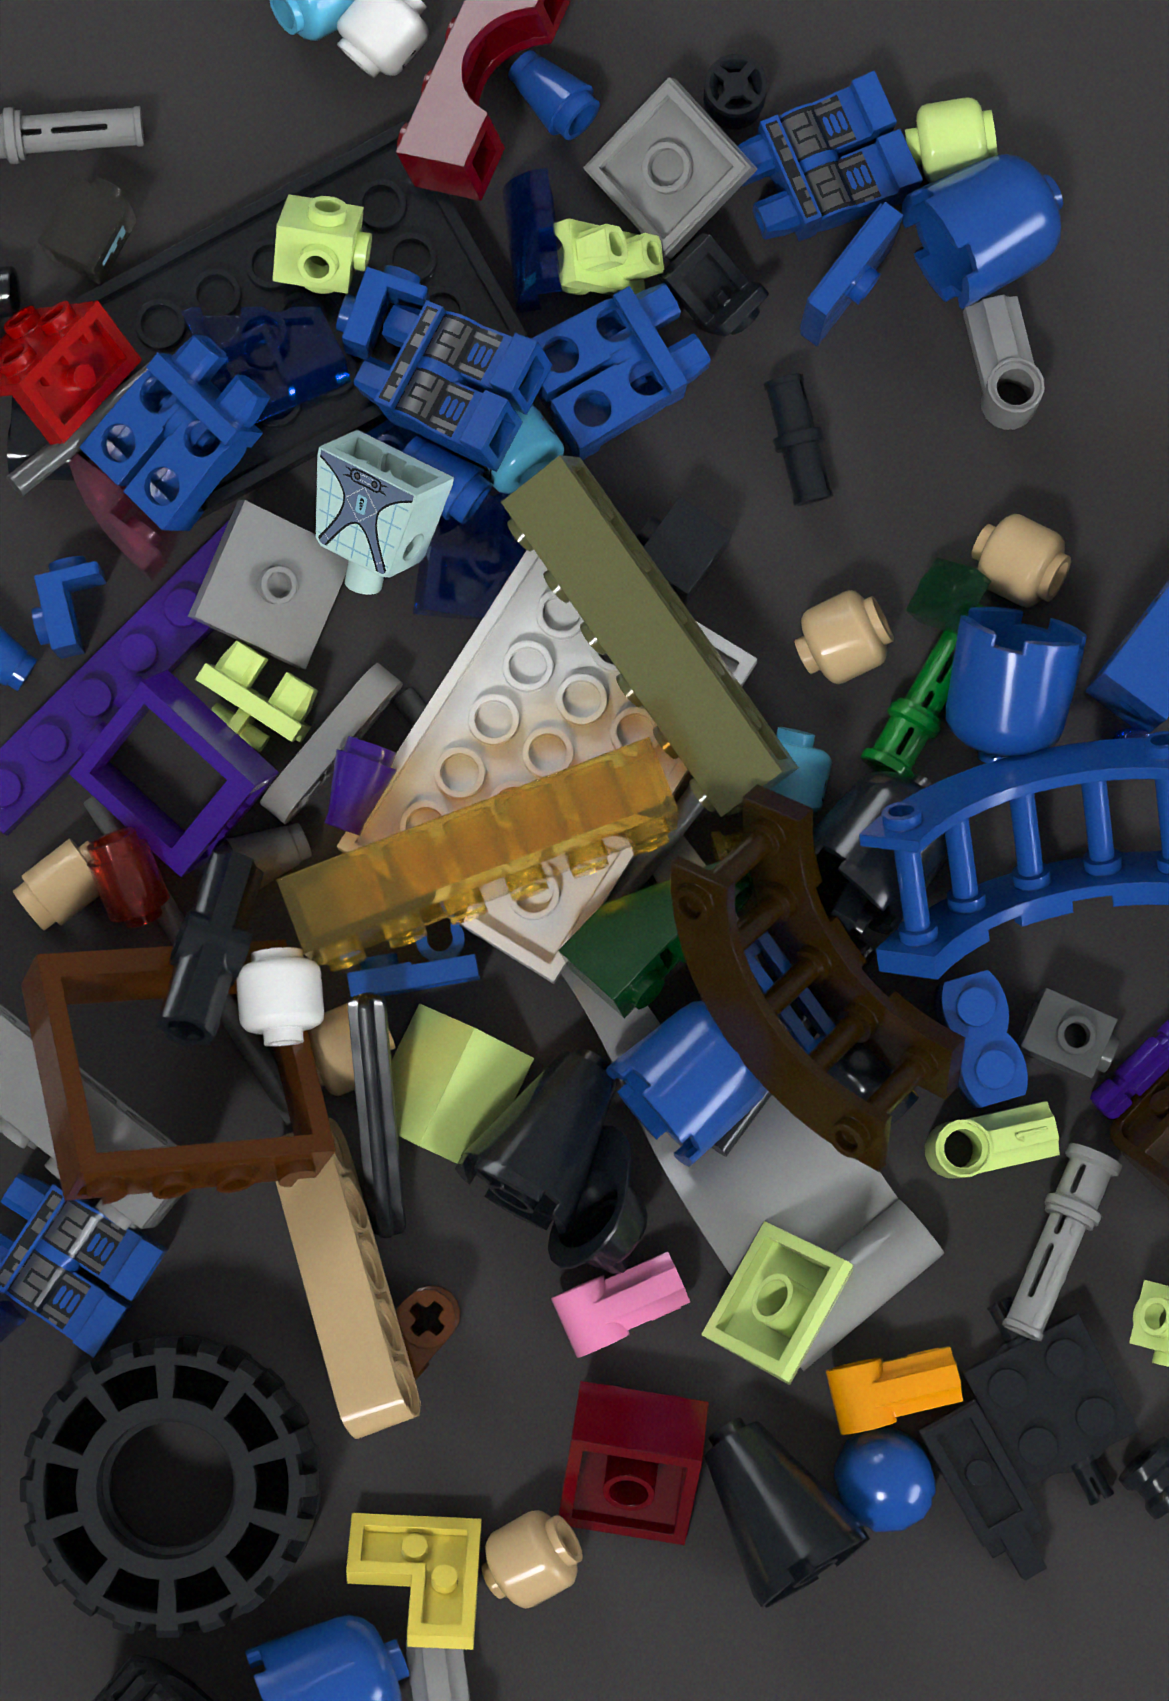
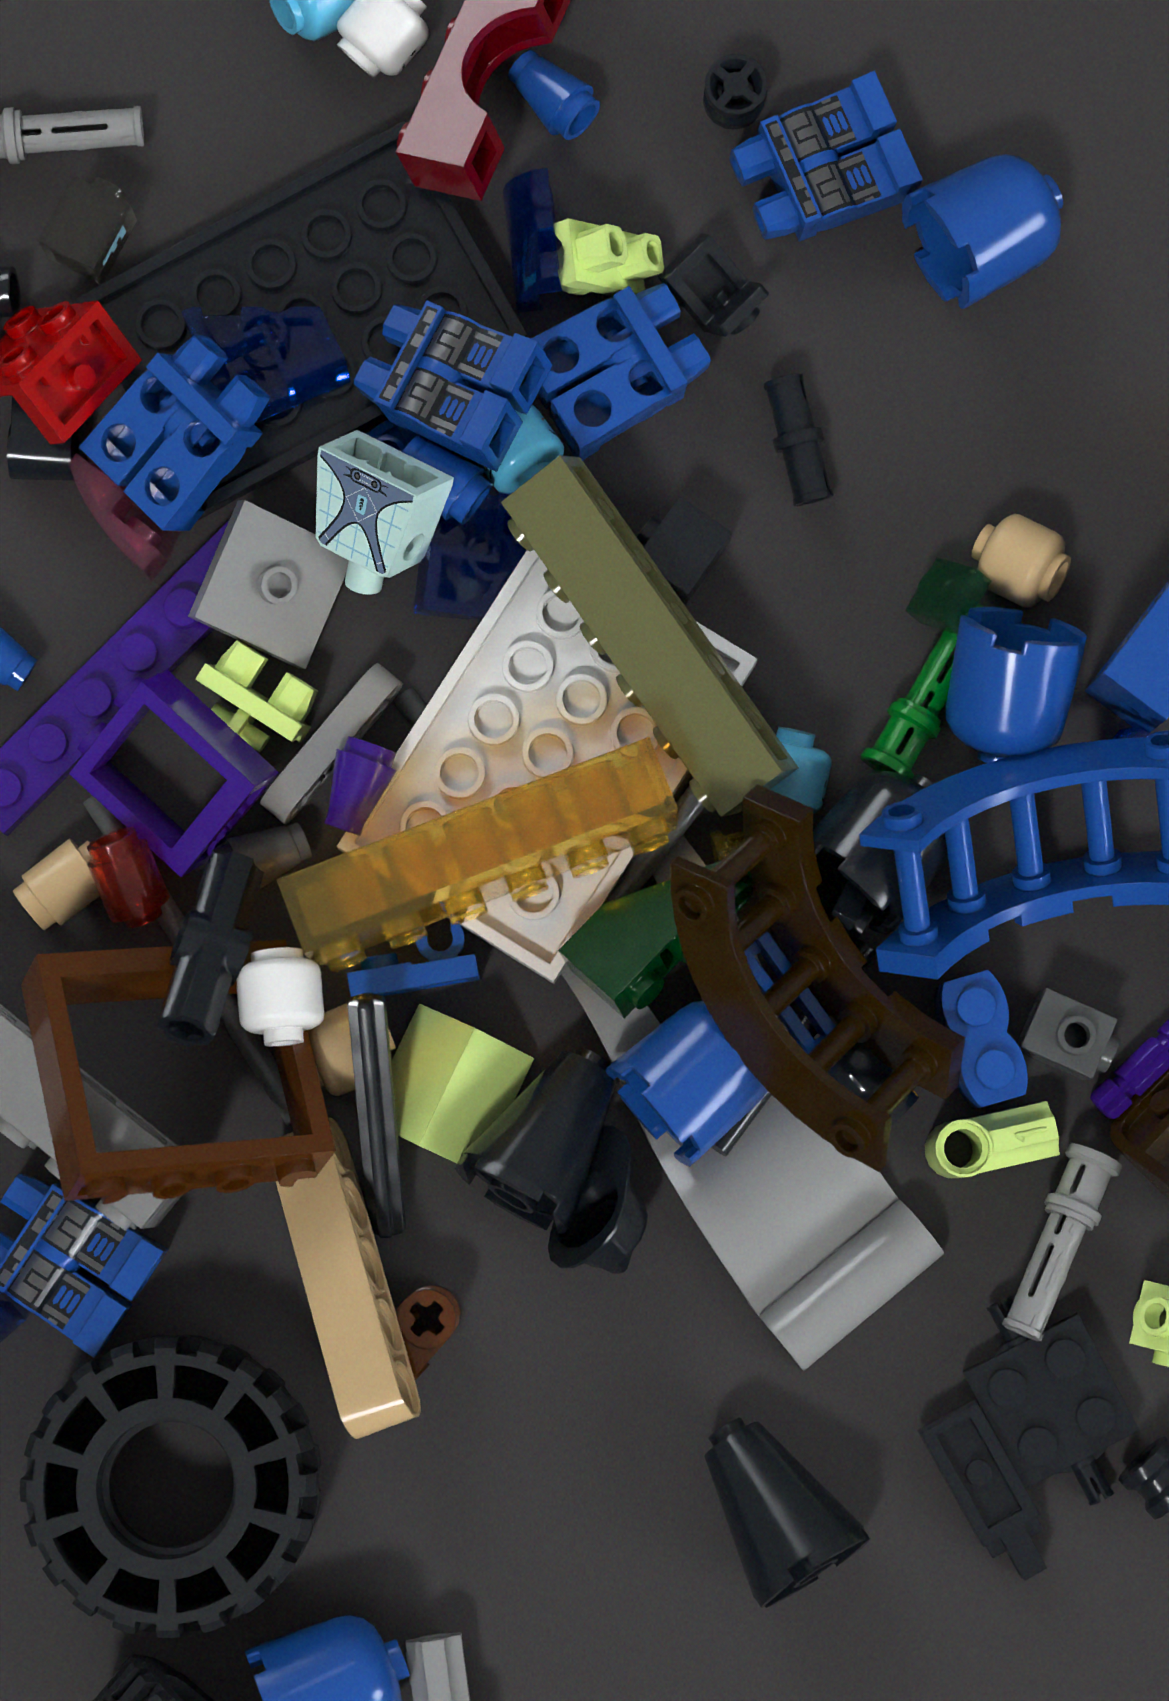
dark grey bar [6,362,150,497] -> none
blue bracket [31,556,107,659] -> none
yellowish green brick [273,194,372,294] -> none
blue bracket [336,265,430,360] -> none
light yellow plate [346,1513,482,1650] -> none
tan head [482,1510,583,1609] -> none
bright pink piece [551,1251,690,1358] -> none
dark red slope [558,1381,709,1546] -> none
light grey plate [583,77,758,259] -> none
yellowish green slope [701,1221,853,1385] -> none
tan head [795,590,894,684] -> none
blue plate [799,202,903,347] -> none
light orange piece [826,1346,963,1435] -> none
blue hair [834,1426,936,1532] -> none
yellowish green head [905,97,998,183] -> none
light grey piece [963,295,1045,430] -> none

